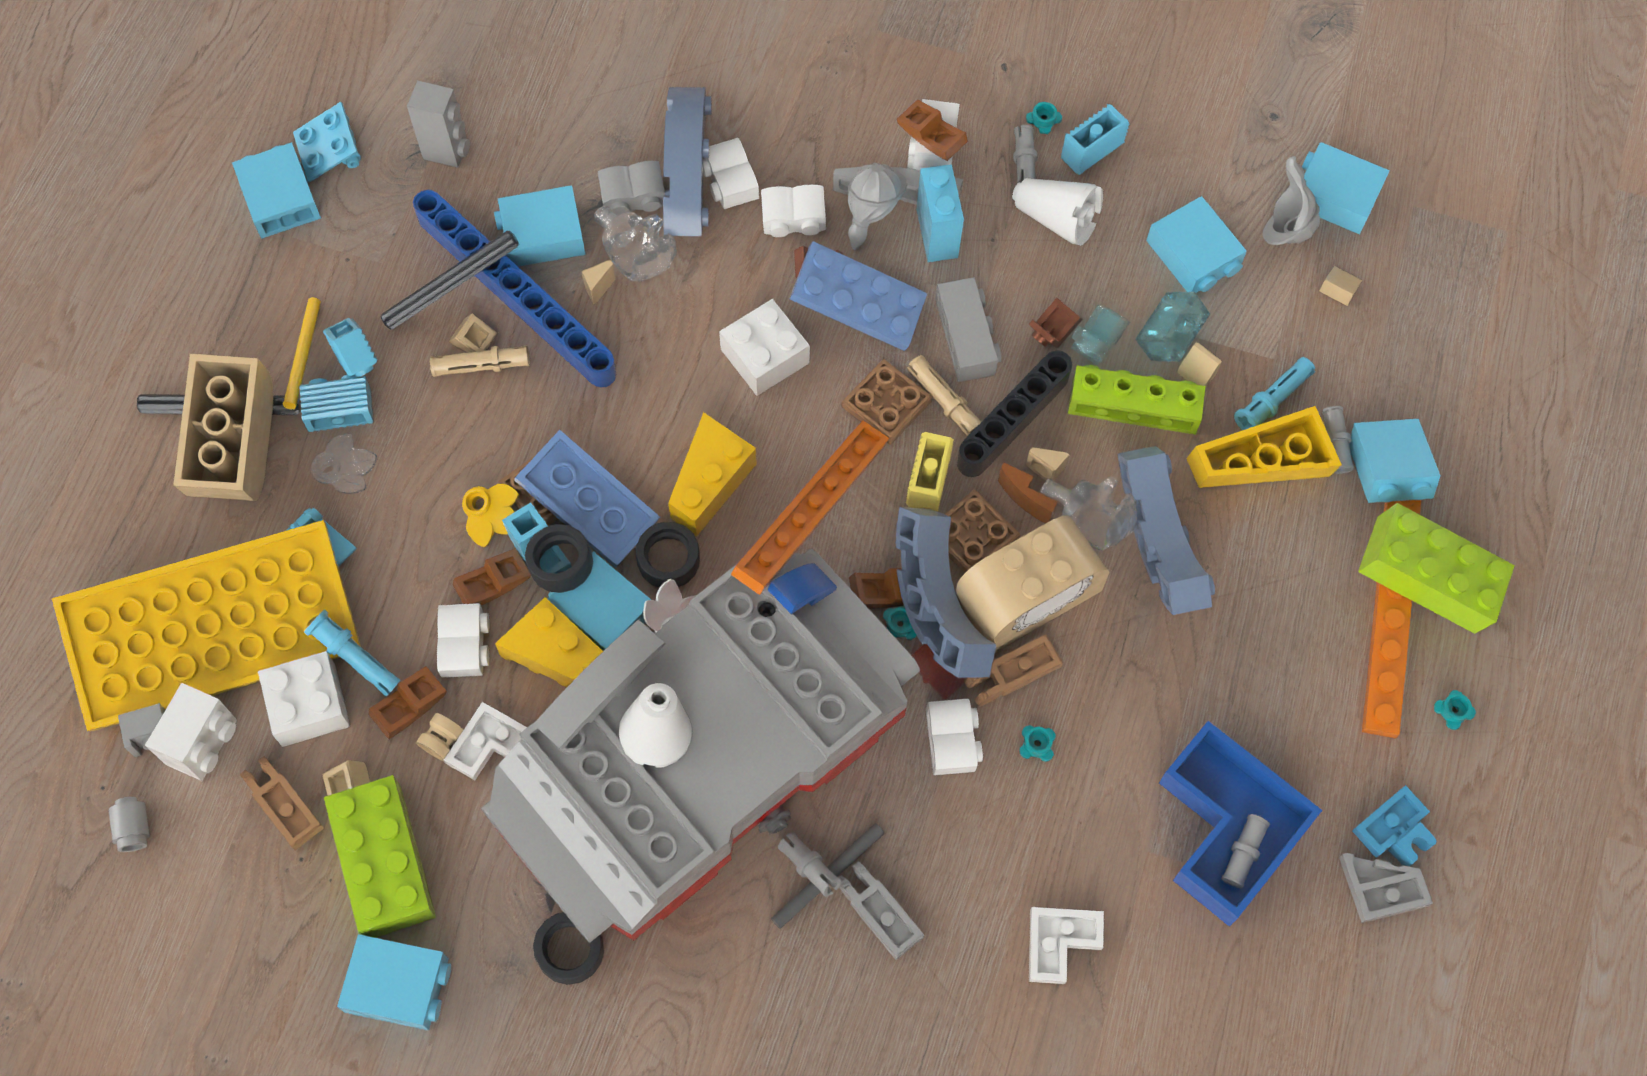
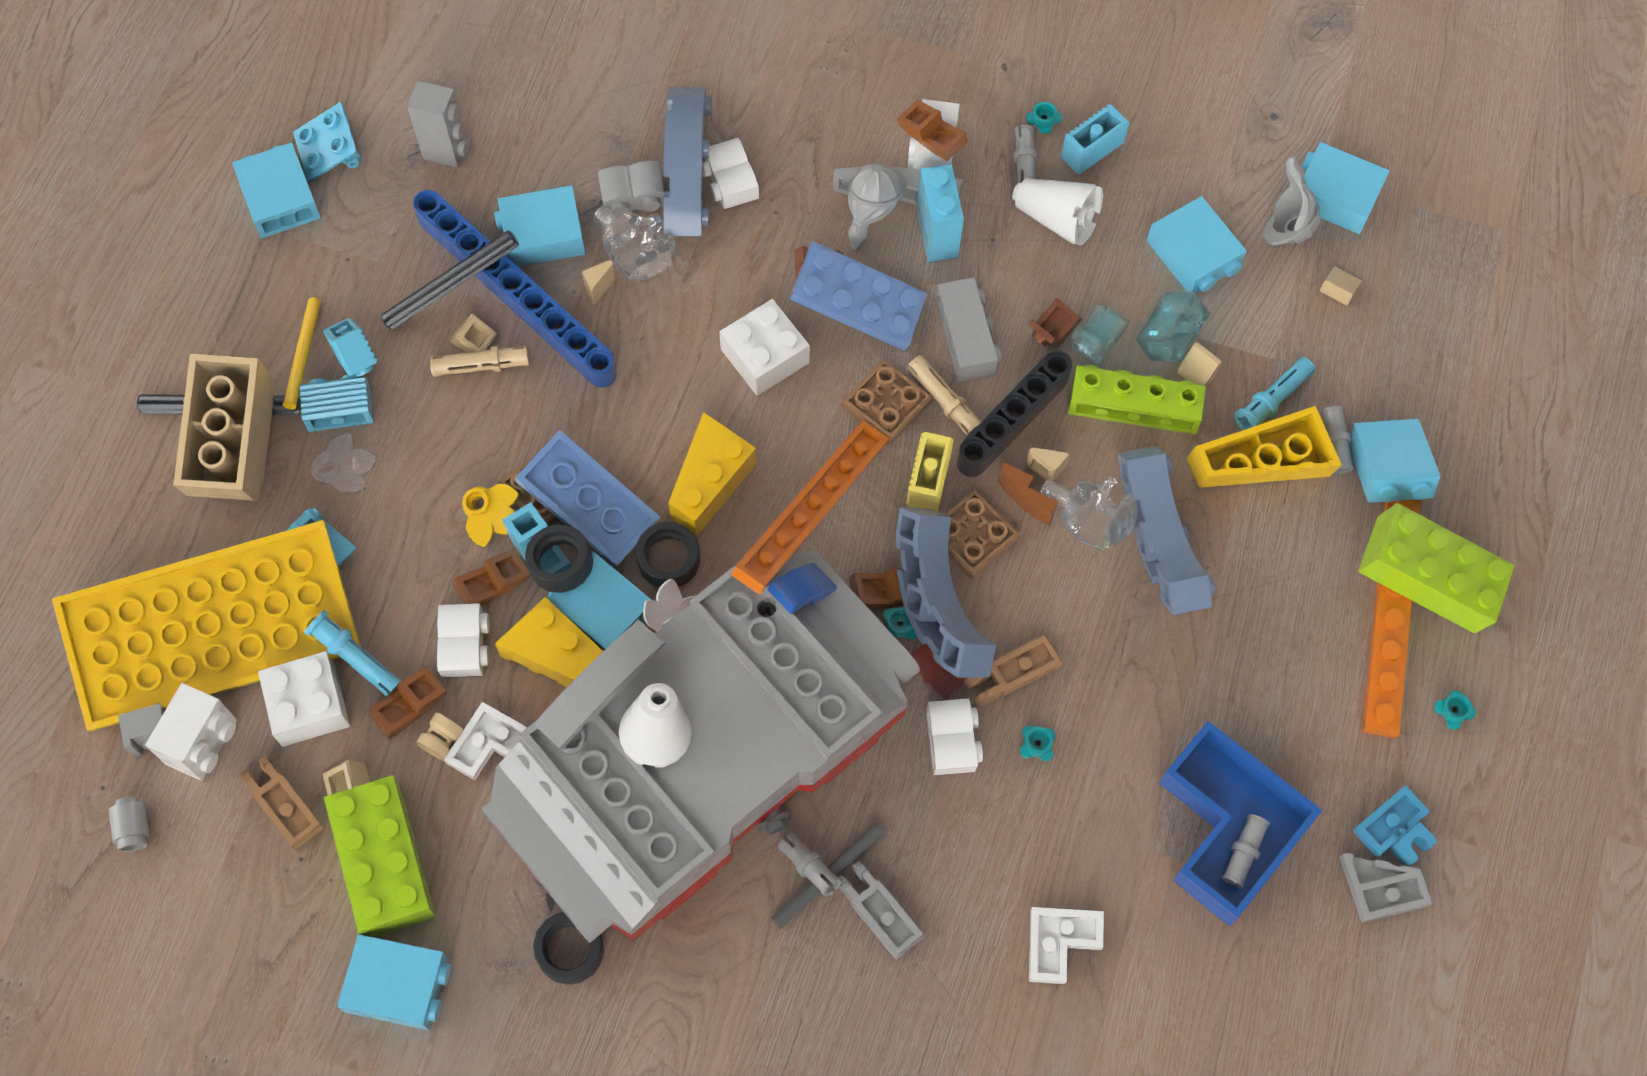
white brick [761,185,826,237] -> none
tan brick [955,515,1109,652] -> none

